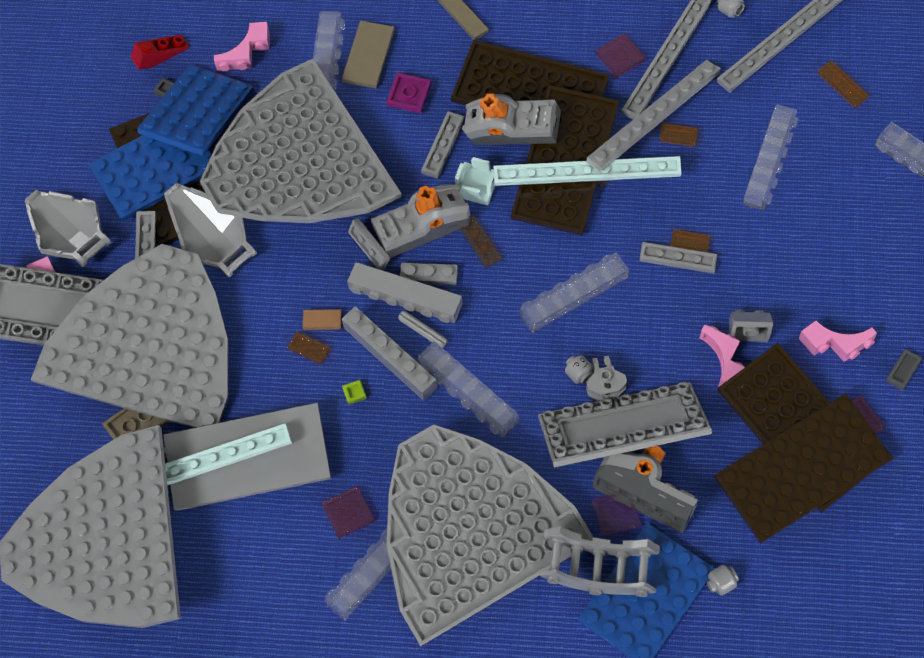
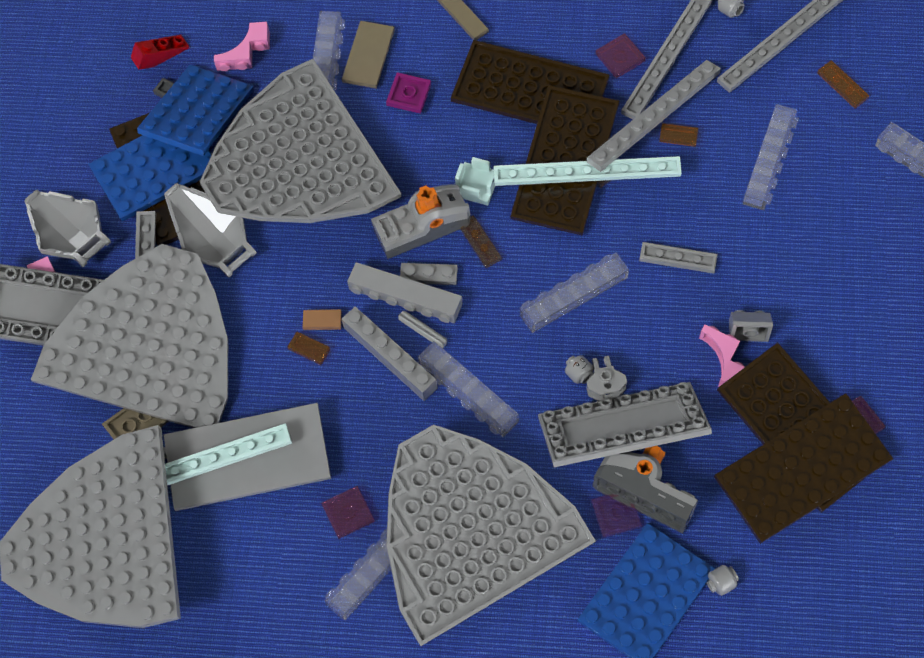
lime tile [342,380,367,405] -> none
light grey tile [348,218,390,271] -> none
light grey tile [421,111,465,179] -> none
light grey piece [462,94,561,145] -> none
light grey fence [539,526,660,597] -> none
clear orange tile [670,229,711,252] -> none
bright pink arch [799,321,877,362] -> none
dark grey tile [886,349,922,391] -> none

